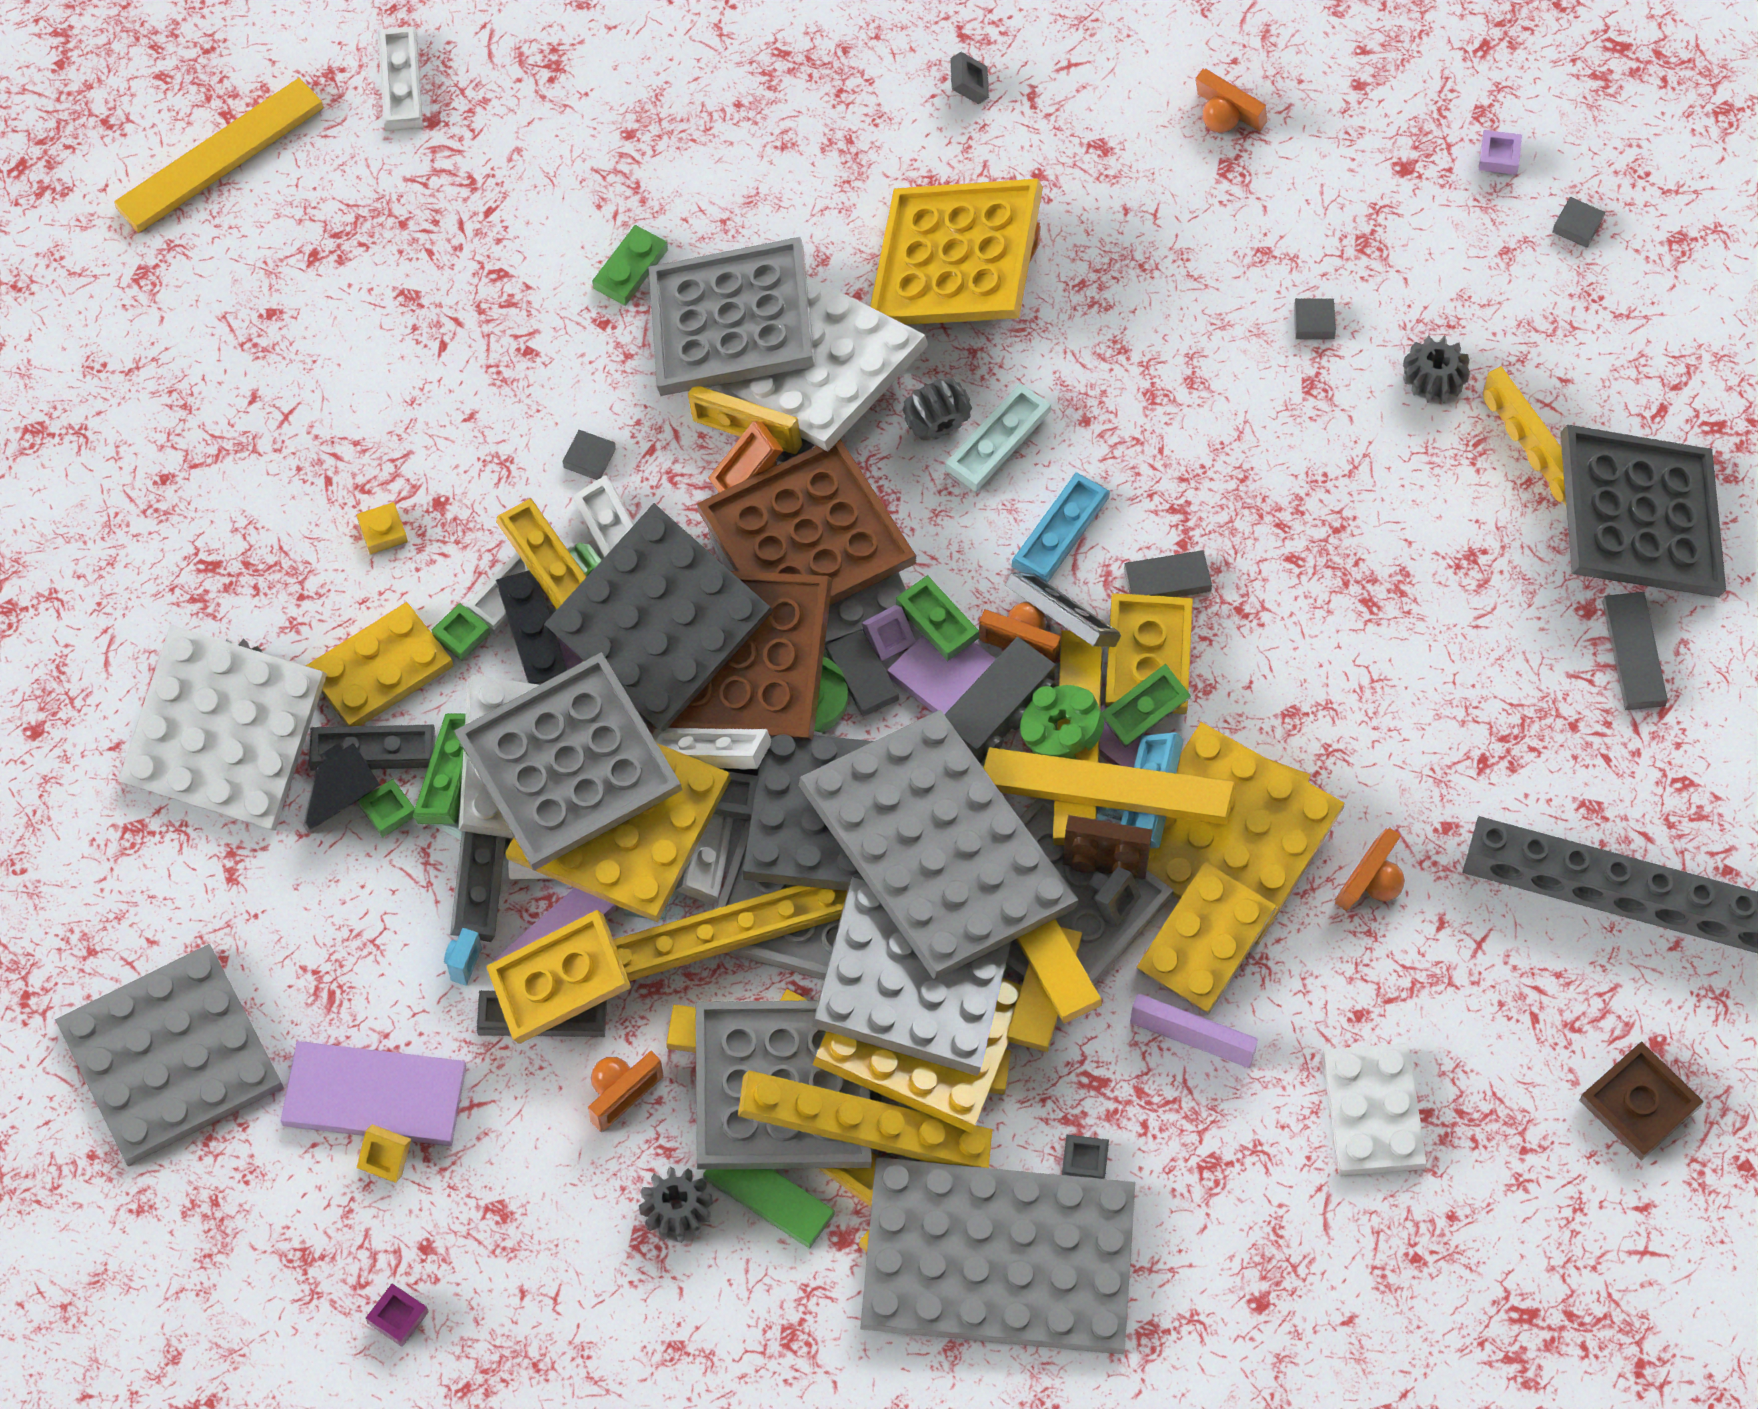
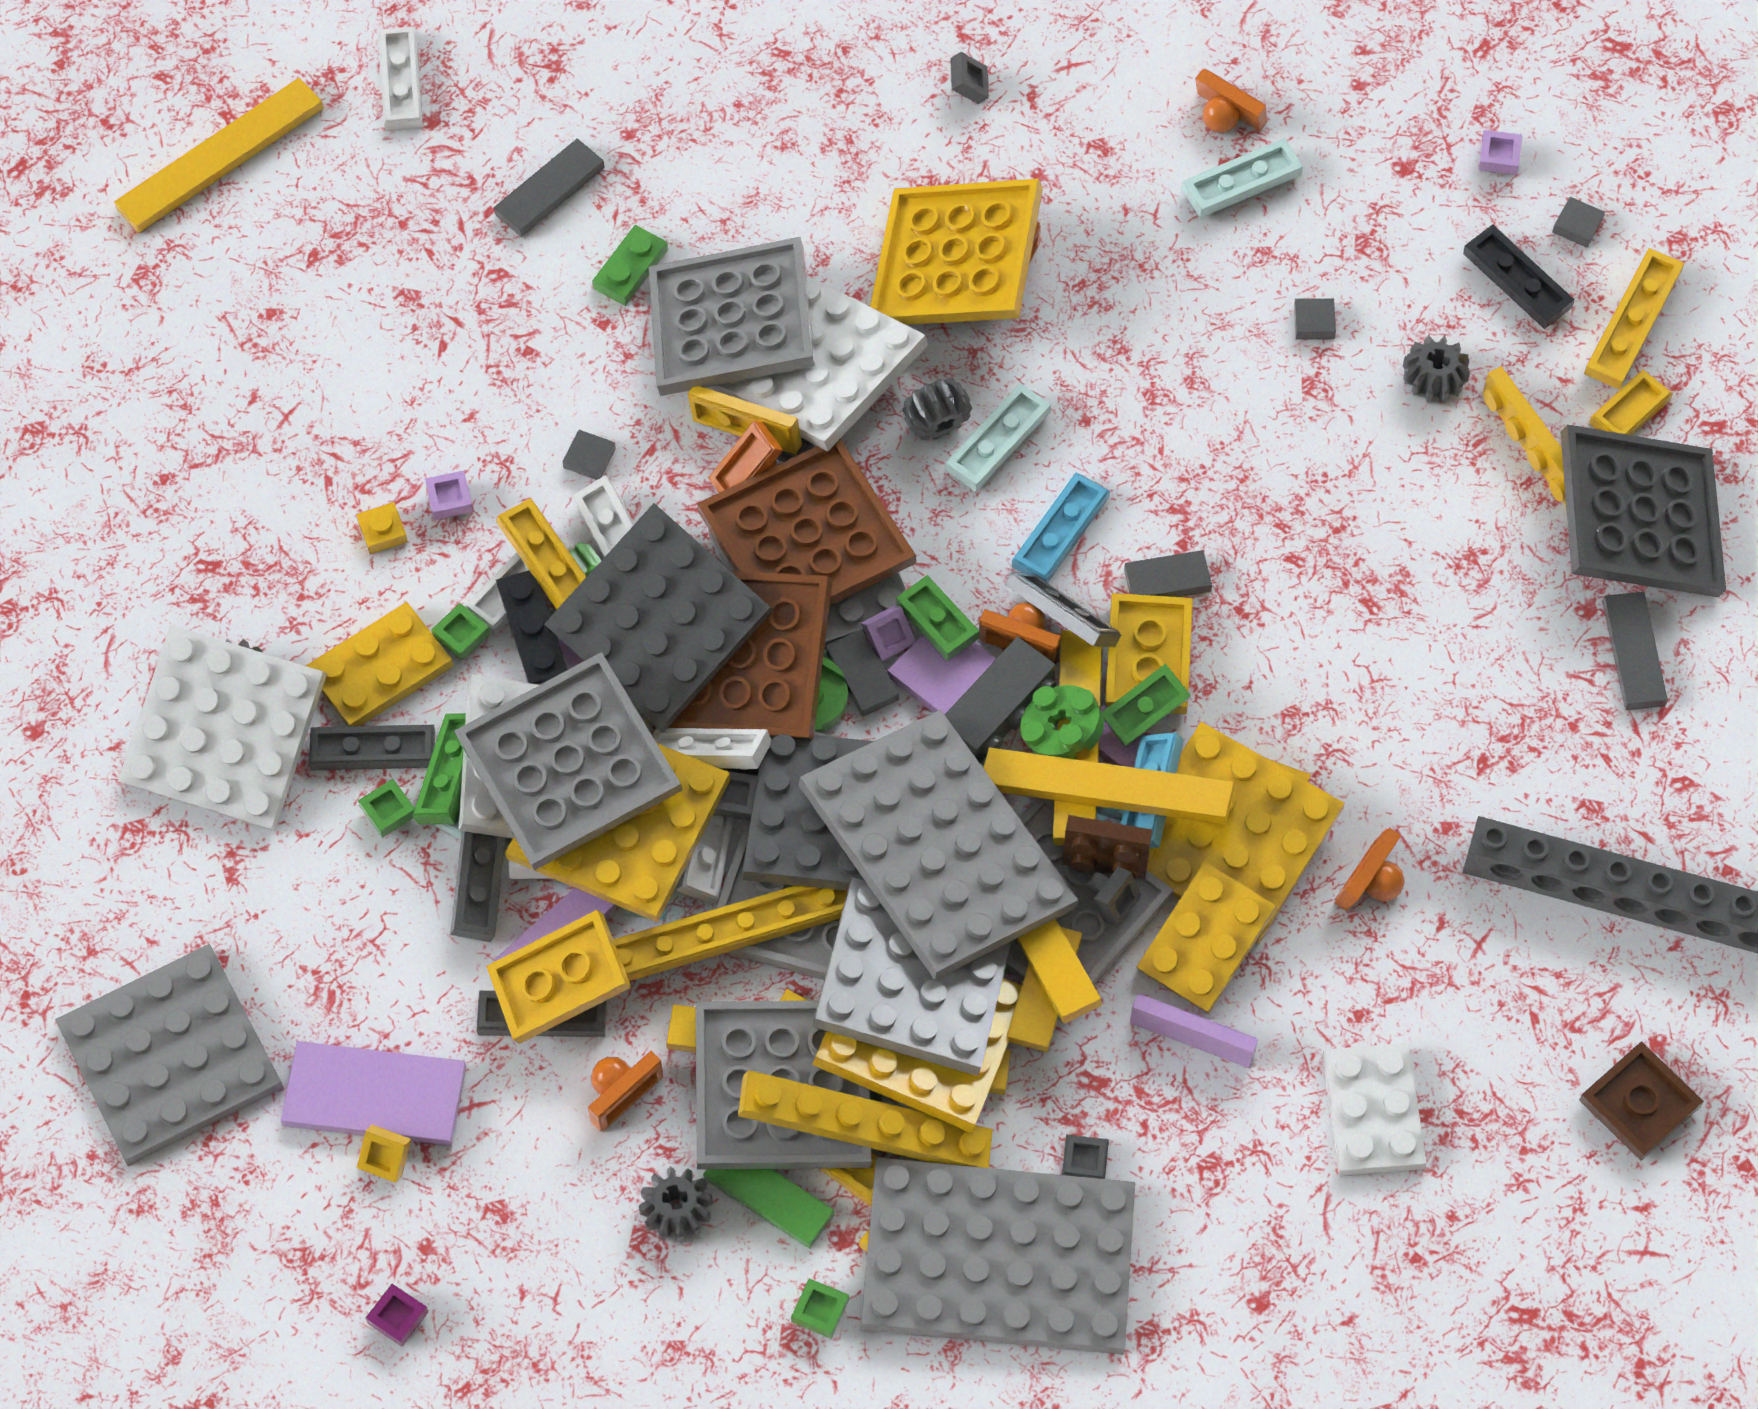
black slope [303,742,380,832] -> none
medium azure plate [444,928,482,986] -> none
none -> lavender plate [425,471,473,520]
none -> dark grey tile [494,138,605,237]
none -> bright green plate [791,1278,849,1339]
none -> light aqua plate [1182,138,1303,218]
none -> black plate [1463,224,1575,329]
none -> yellow plate [1584,248,1684,390]
none -> yellow tile [1589,369,1673,435]

